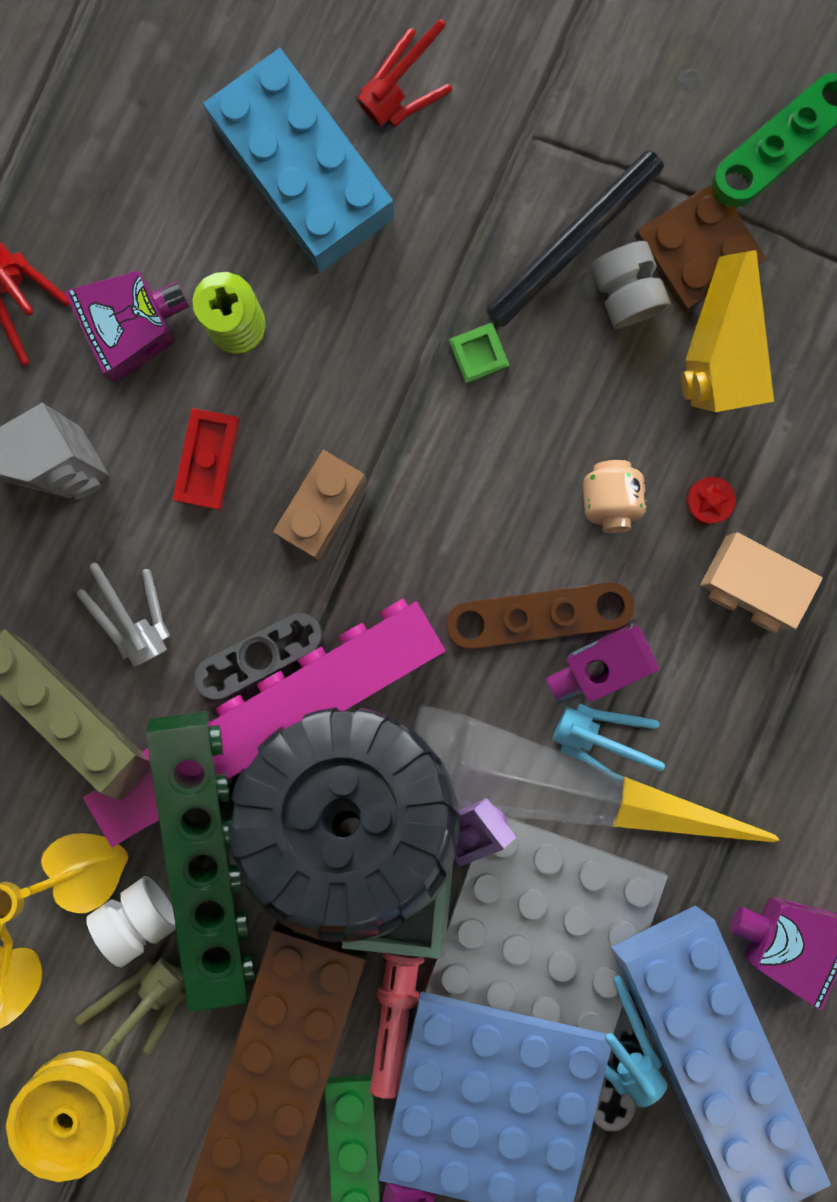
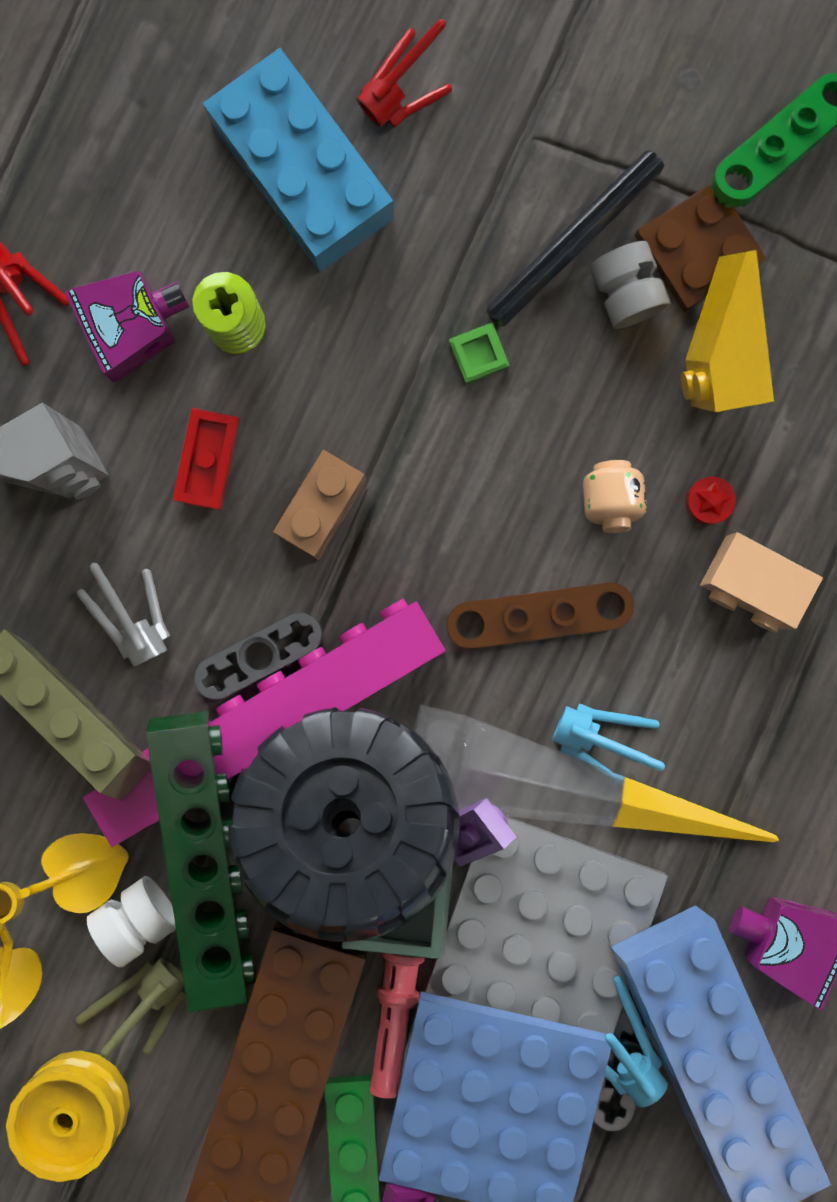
magenta torso [546,620,660,703] -> none

